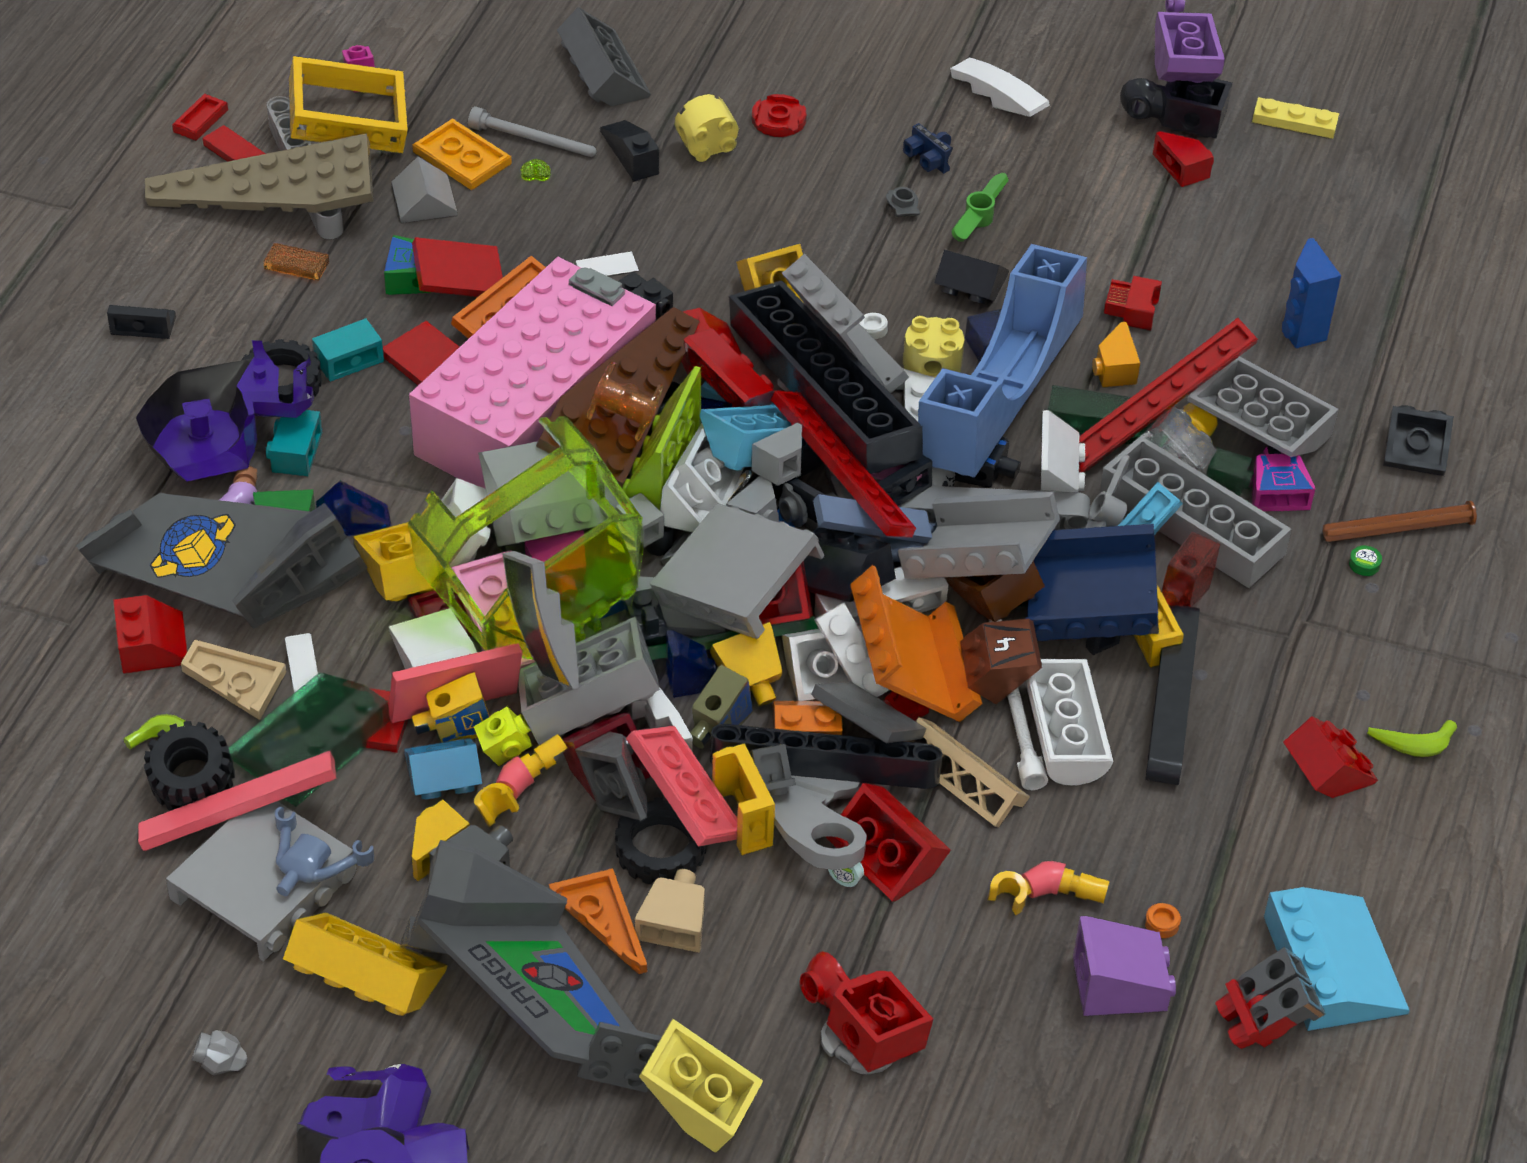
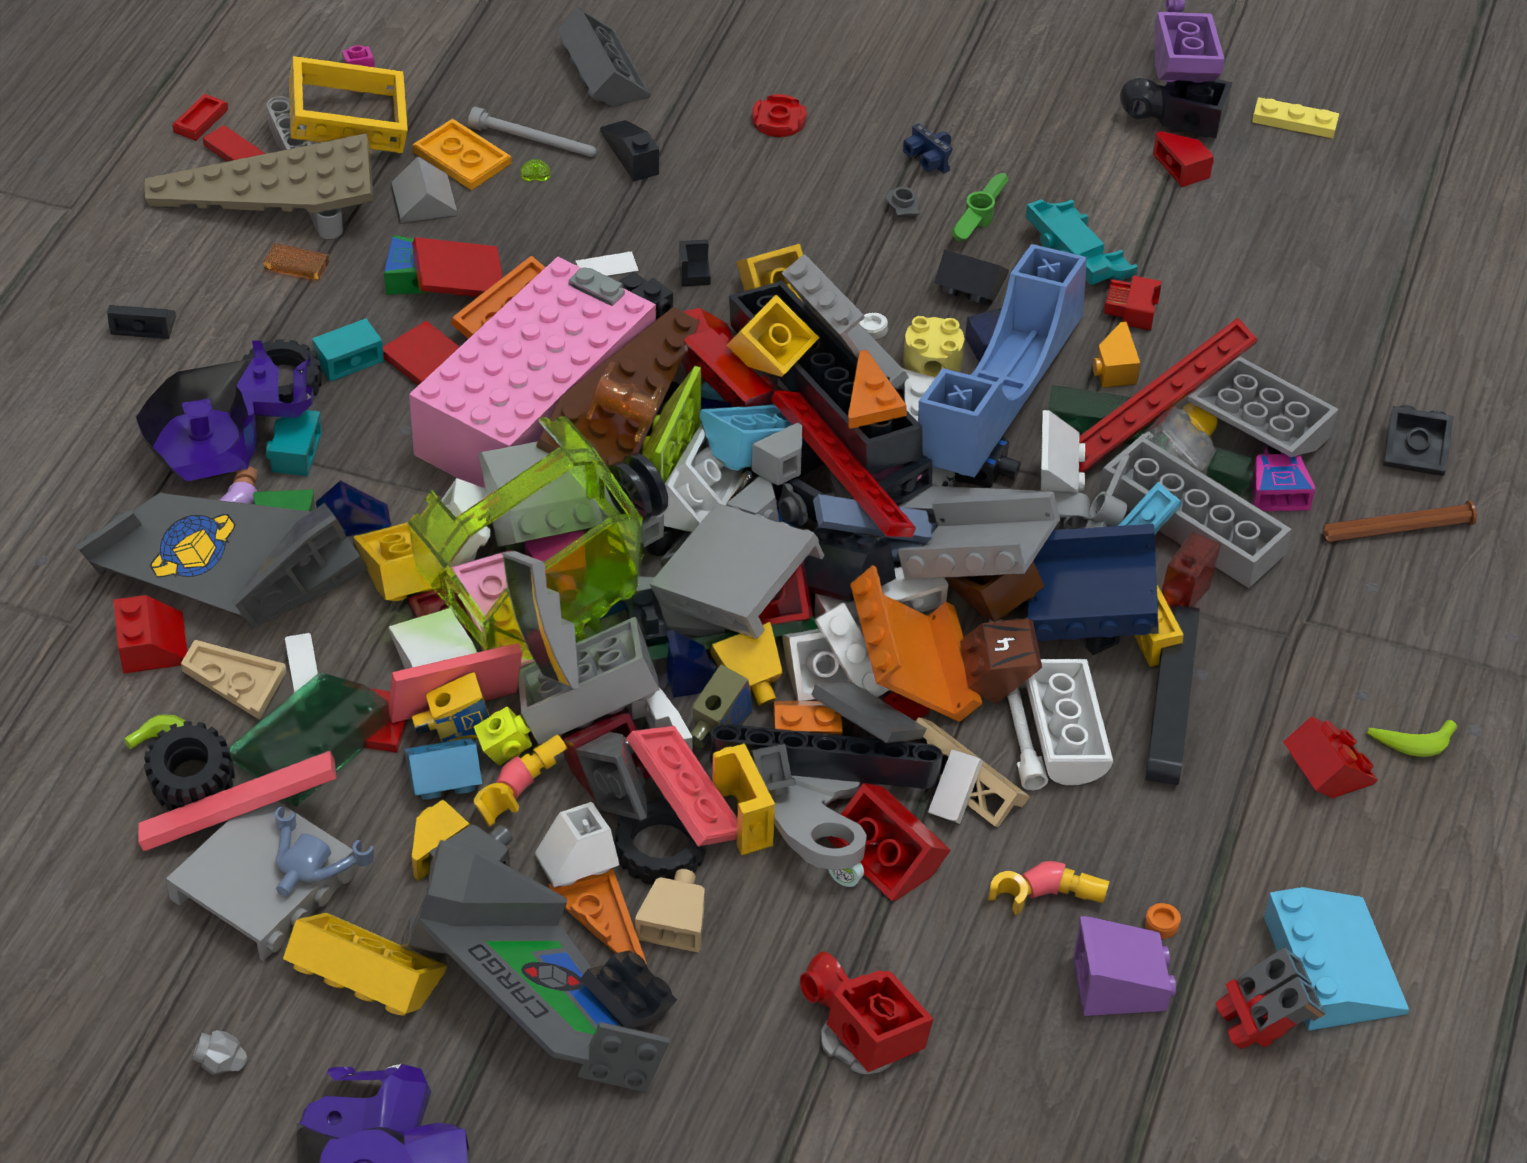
light yellow slope [639,1019,763,1153] -> none
light yellow brick [674,94,739,162] -> none
white slope [950,57,1050,117] -> none
blue slope [1282,238,1341,348] -> none
green tile [1349,545,1382,576] -> none
none -> white slope [535,802,619,887]
none -> black plate [580,950,677,1029]
none -> black wheel [605,452,668,525]
none -> black panel [679,239,711,286]
none -> yellow slope [726,295,820,377]
none -> orange wing [848,350,907,429]
none -> white slope [928,750,983,824]
none -> teal bracket [1025,199,1138,285]

